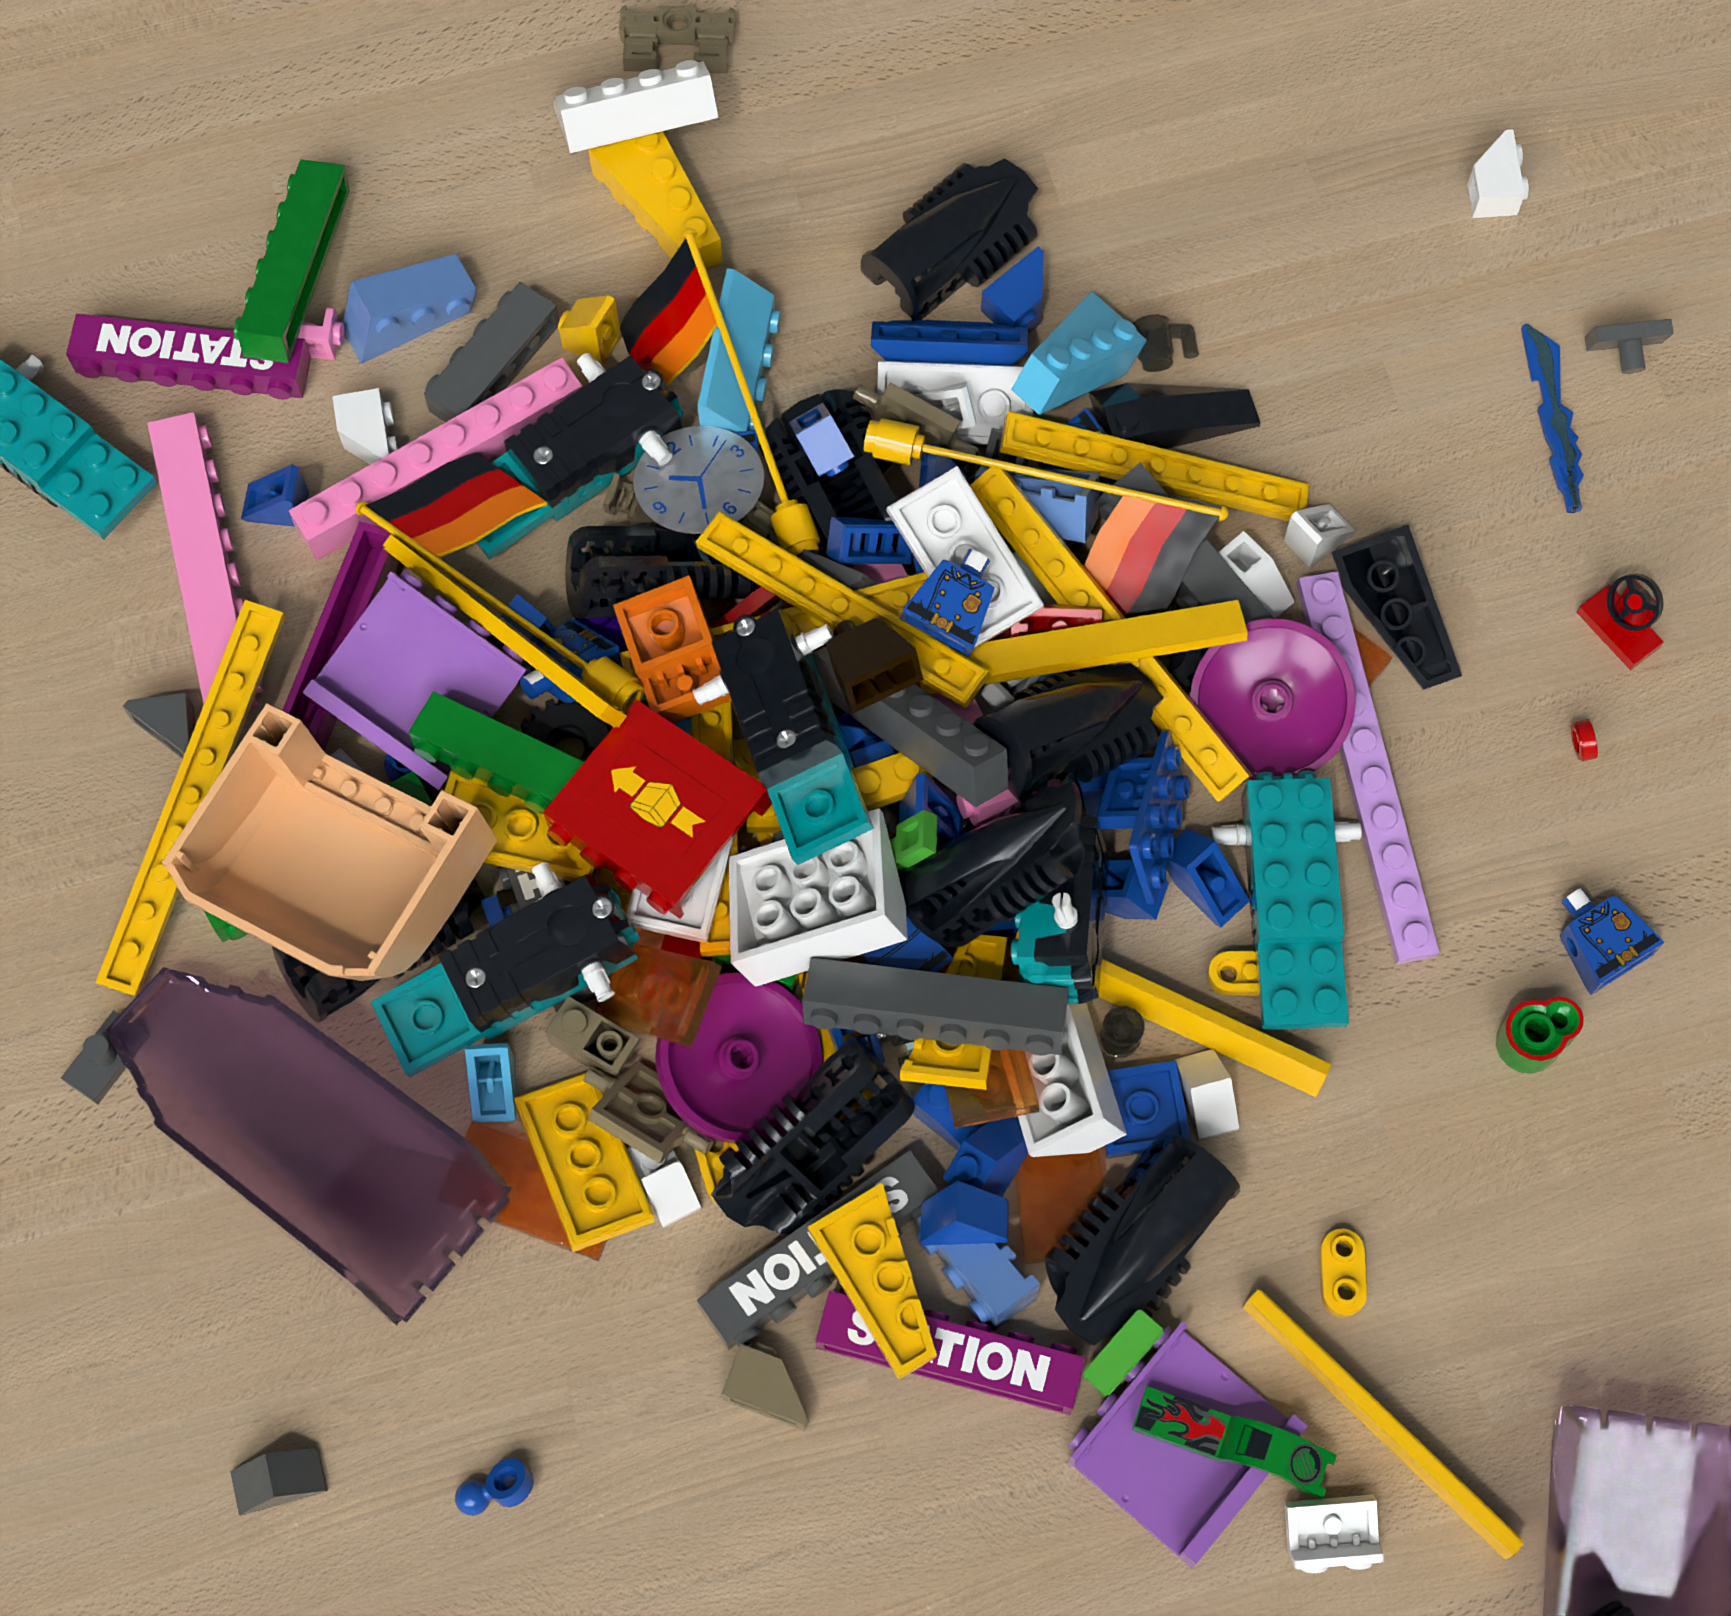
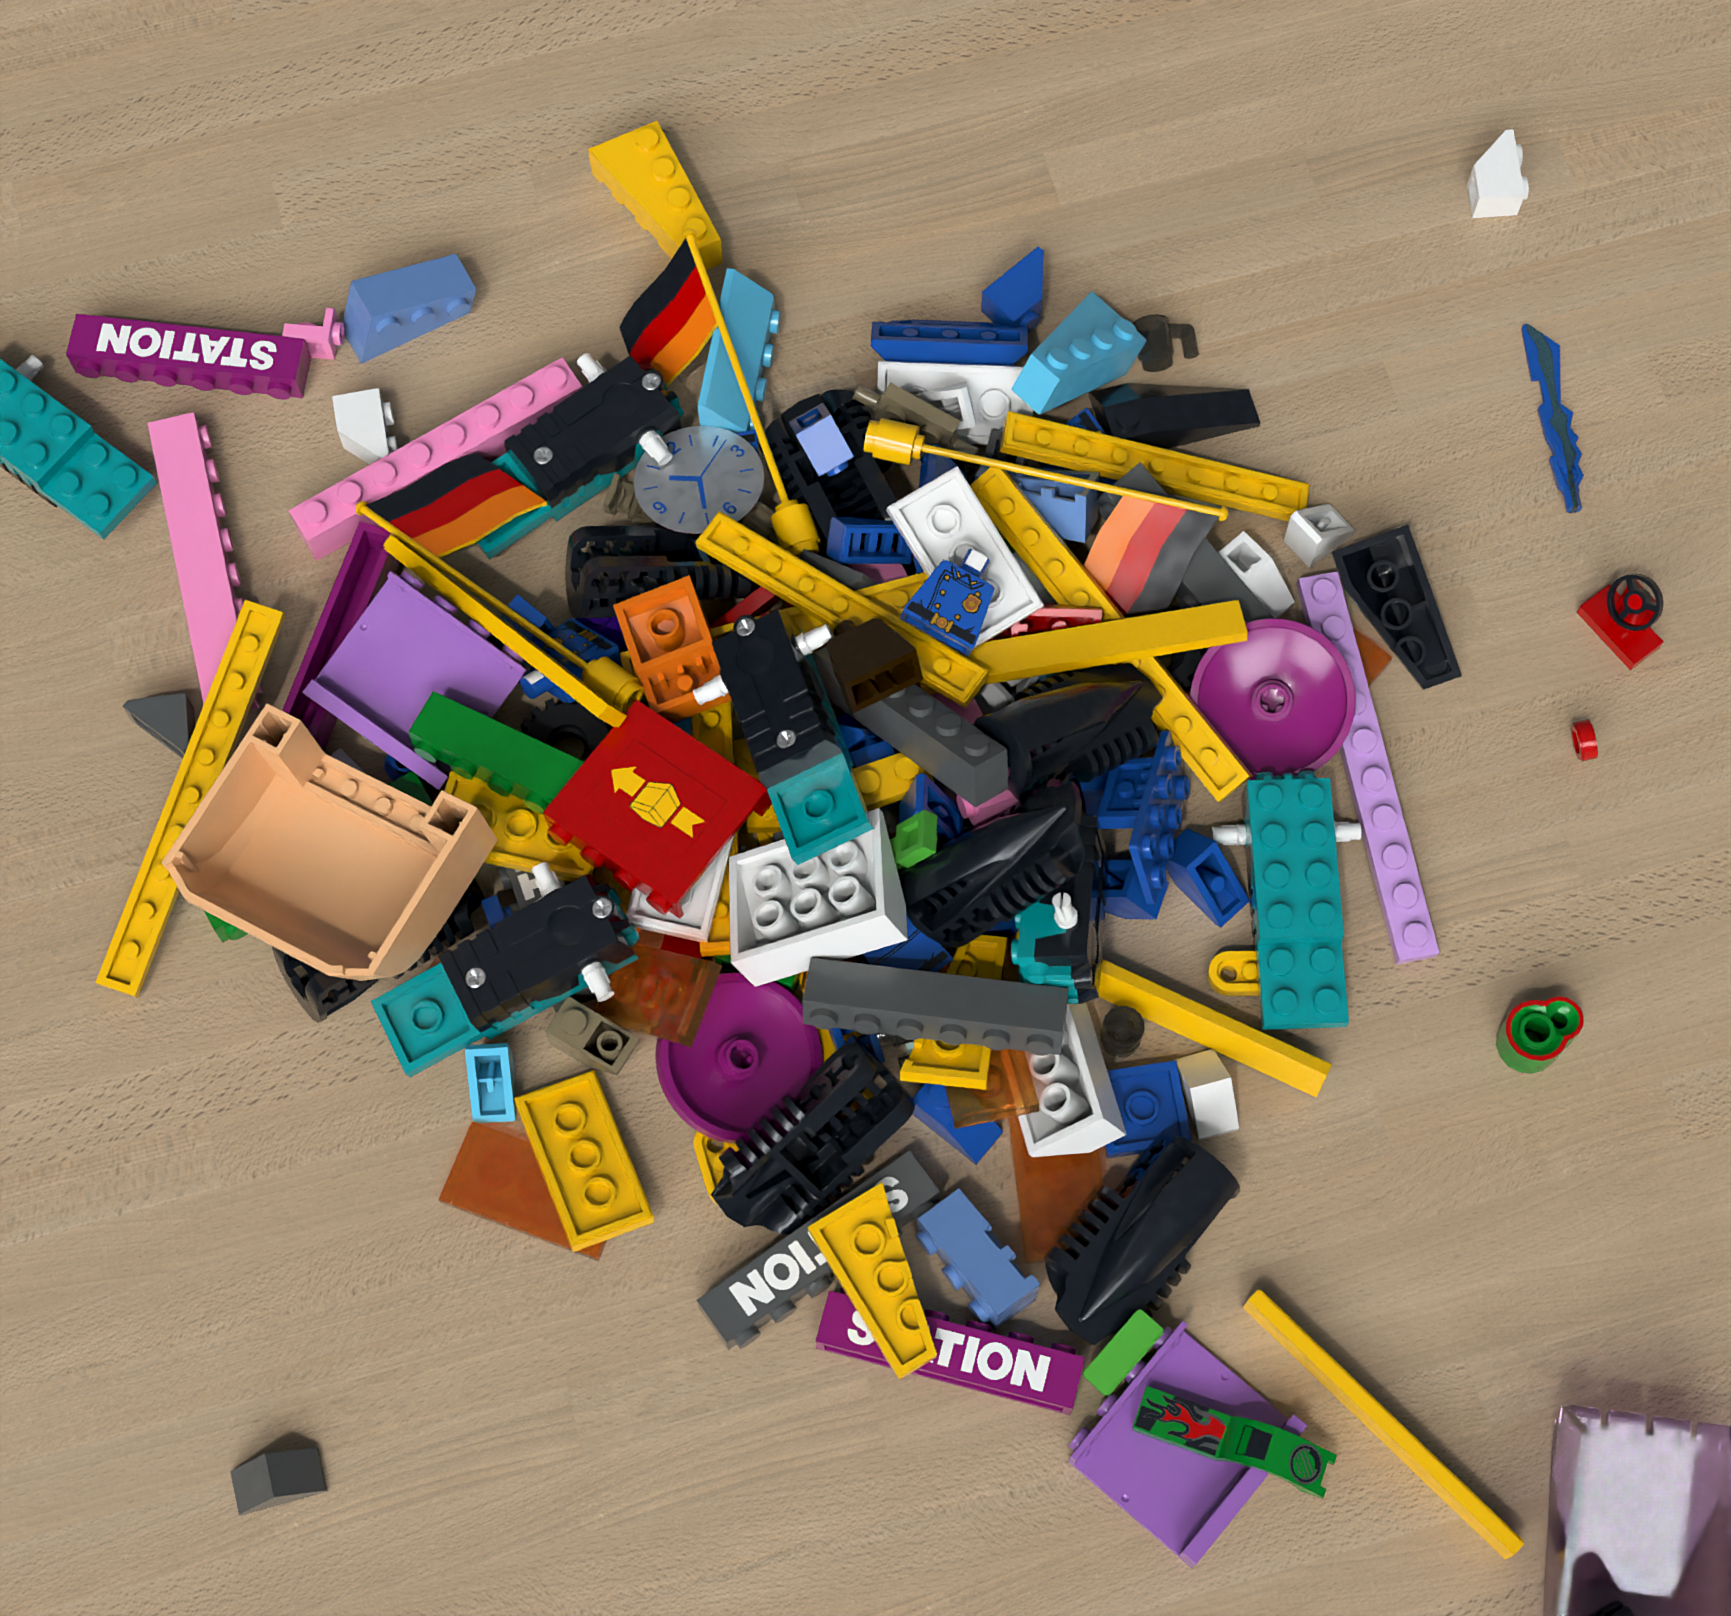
dark grey tile [61,1010,150,1105] -> none
clear purple windscreen [106,967,512,1326] -> none
green brick [234,159,350,363] -> none
blue slope [241,464,309,527] -> none
dark grey brick [424,282,560,422] -> none
blue plate [455,1458,534,1516] -> none
white slope [553,60,719,153] -> none
yellow slope [558,295,621,367] -> none
dark tan plate [583,1061,714,1164] -> none
dark tan piece [619,5,736,73] -> none
white slope [627,1147,702,1228] -> none
dark tan slope [721,1342,808,1431] -> none
black connector [861,159,1038,321] -> none
blue slope [920,1181,1009,1246] -> none
blue slope [942,1111,1028,1197] -> none
white bracket [1284,1494,1384,1573] -> none
yellow plate [1319,1229,1367,1318] -> none
blue torso [1560,888,1664,995] -> none
dark grey tile [1585,319,1674,374] -> none

